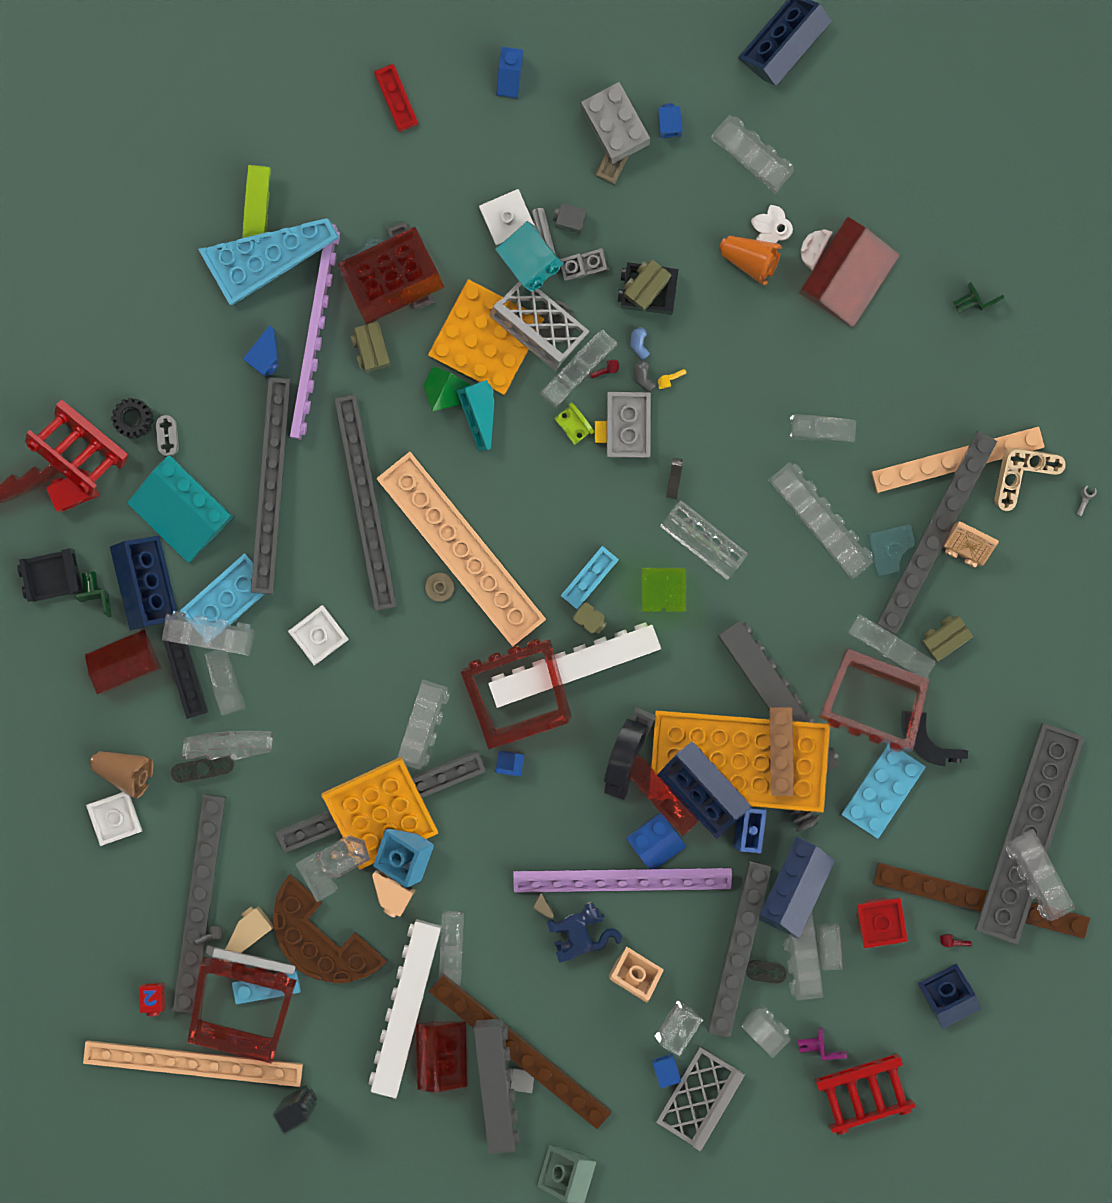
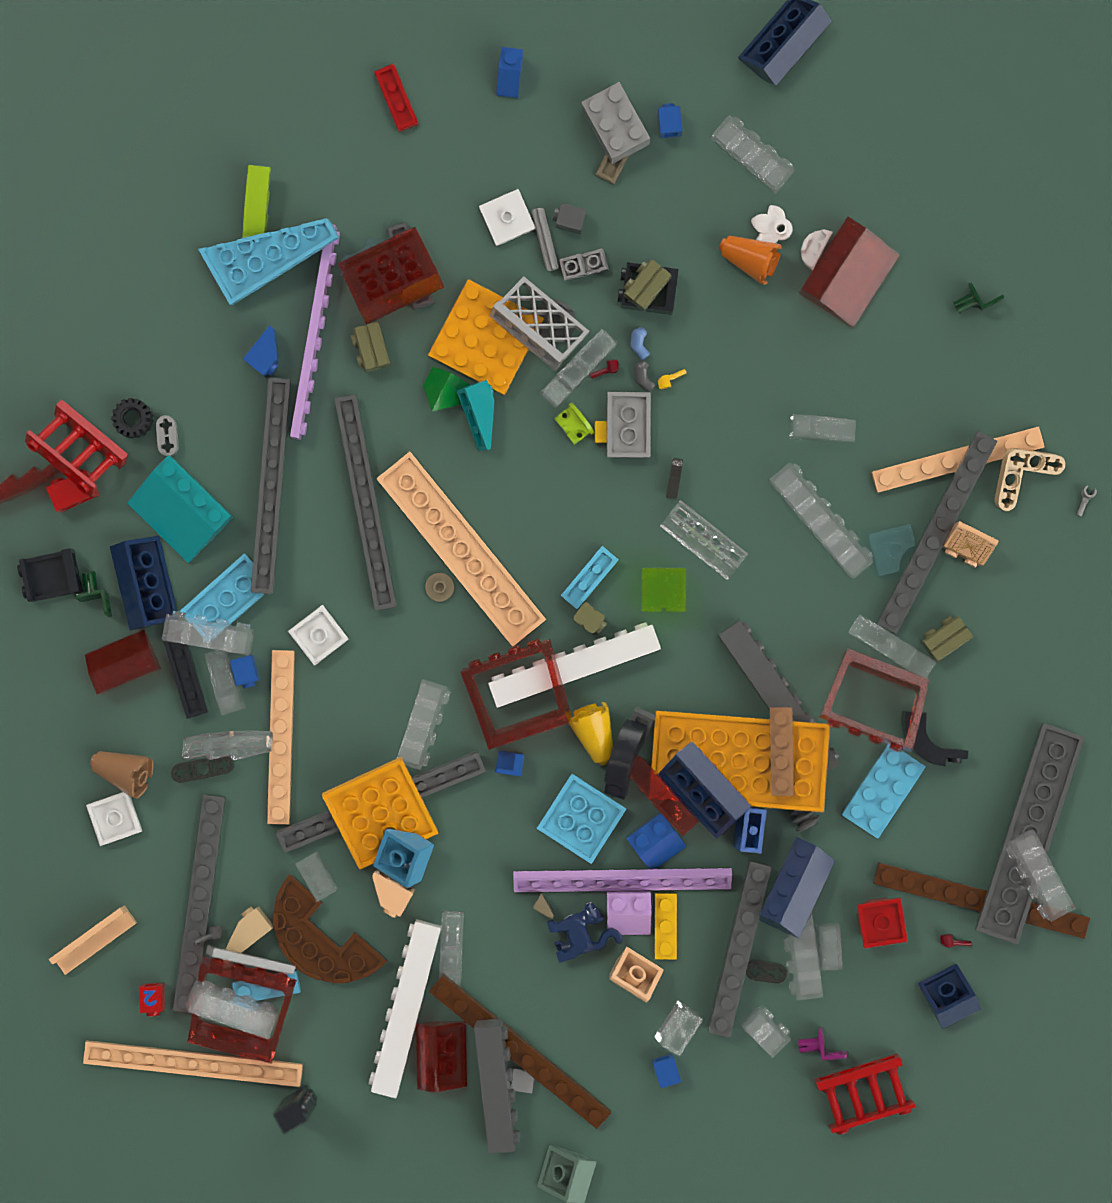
clear brick [315,835,370,879] -> none
teal panel [495,220,564,292] -> none
light grey fence [656,1047,746,1151] -> none
none -> light nougat fence [49,905,137,975]
none -> clear brick [185,980,279,1039]
none -> blue brick [230,655,260,689]
none -> light nougat plate [267,650,295,824]
none -> medium azure plate [537,774,627,864]
none -> yellow cone [566,702,613,765]
none -> lavender slope [607,891,651,935]
none -> yellow plate [655,893,677,959]

